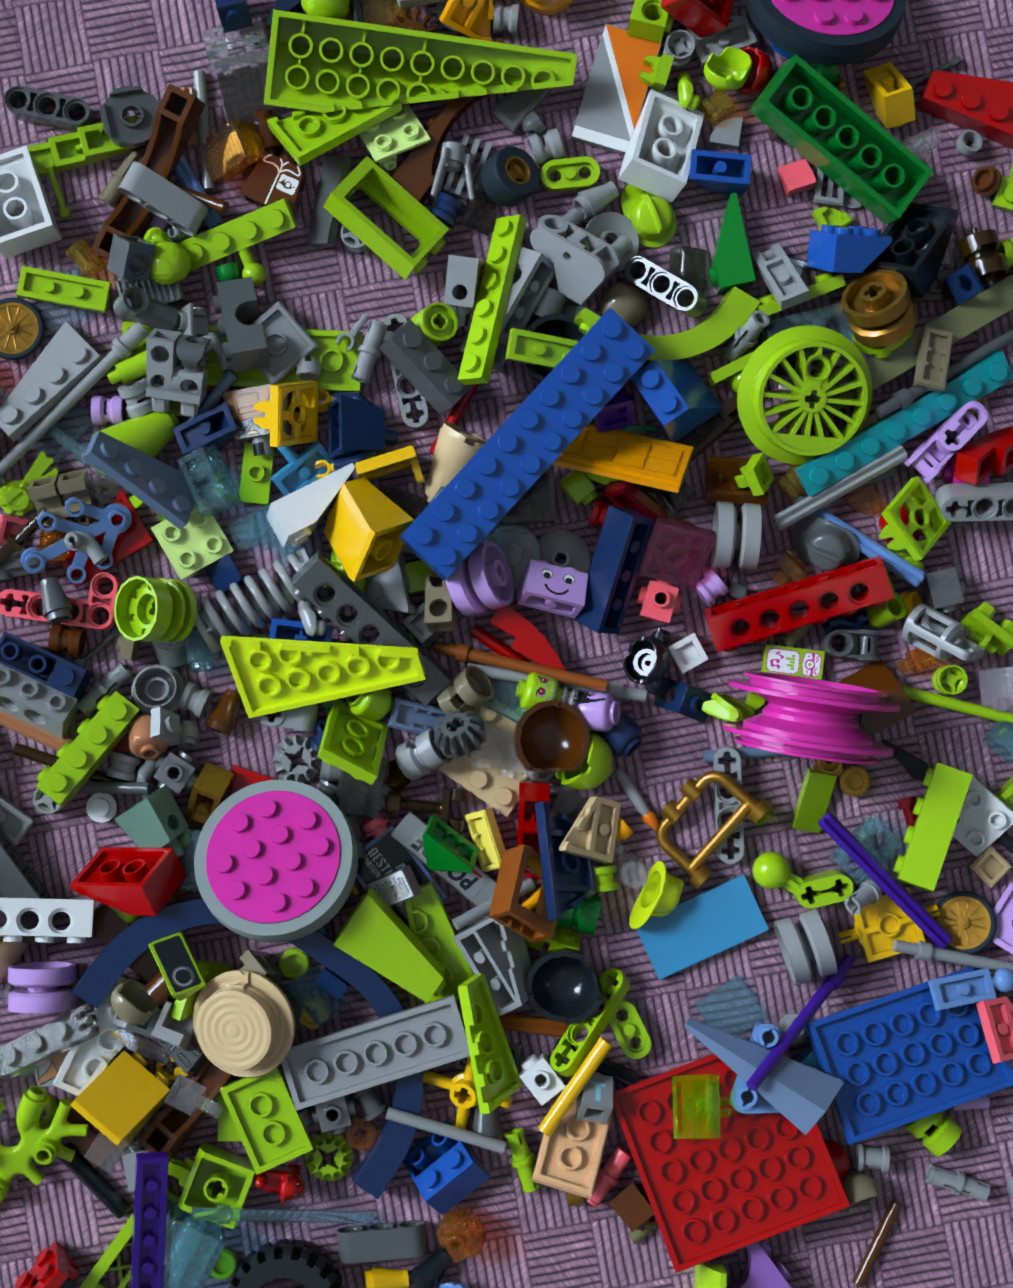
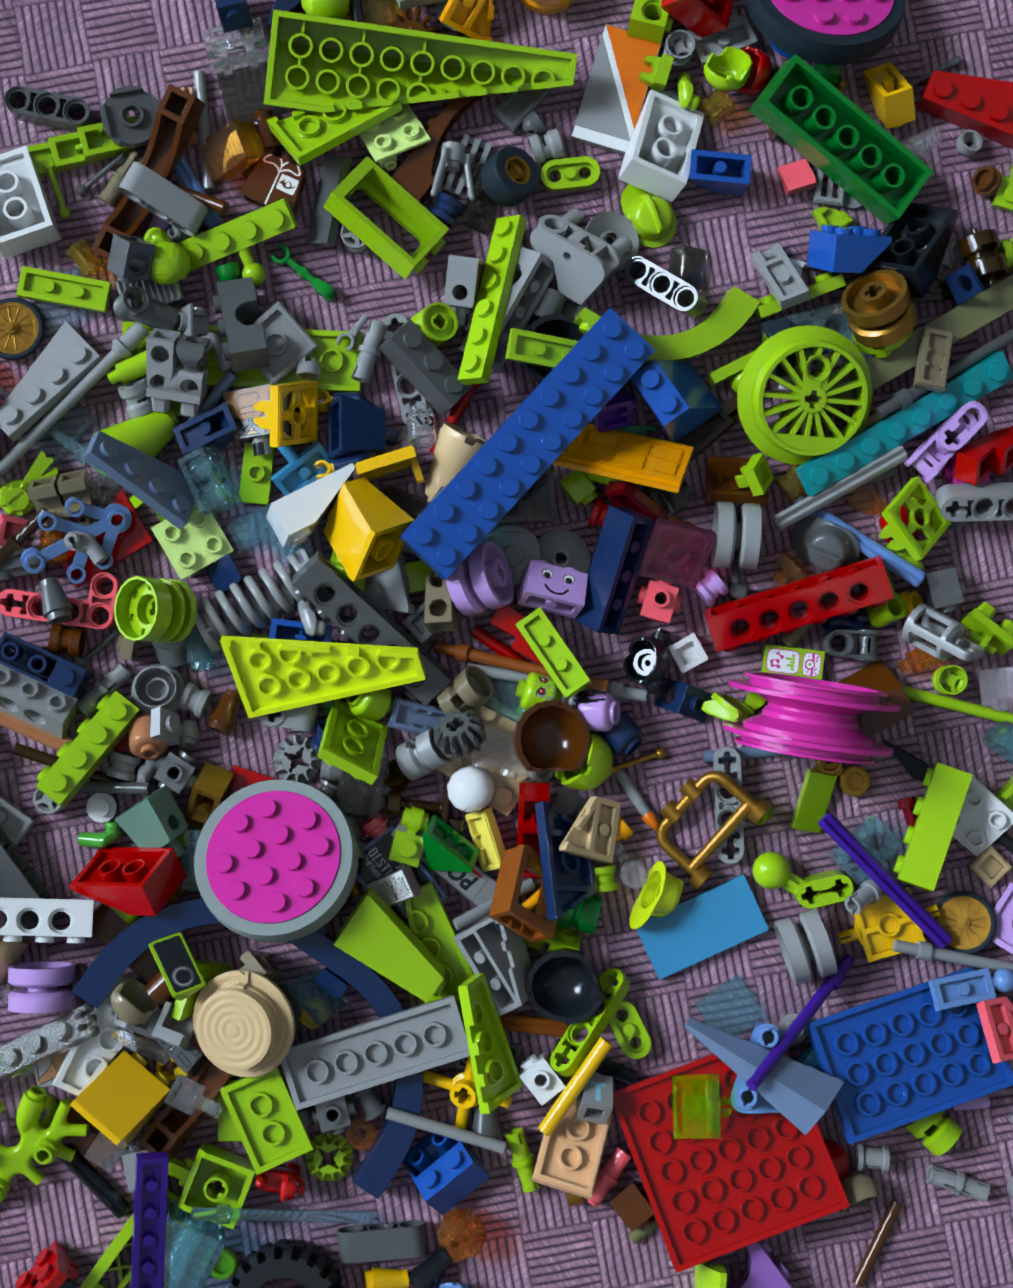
lavender wheel [91,395,127,426] -> none
lime tile [279,947,310,979] -> none
light grey wheel [493,2,519,35] -> none
light grey cone [573,181,619,220] -> none
dark tan hair [599,282,648,327] -> none
light grey tile [708,117,743,149] -> none
green slope [708,193,756,294] -> none
light grey pin [723,310,770,362] -> none
none -> dark grey hinge [76,152,127,197]
none -> bright green arm [78,820,123,848]
none -> green piece [270,244,336,302]
none -> lime plate [387,806,429,868]
none -> clear piece [400,404,437,450]
none -> white hair [447,765,496,813]
none -> lime plate [515,607,593,700]
none -> pearl gold hinge [611,747,666,774]

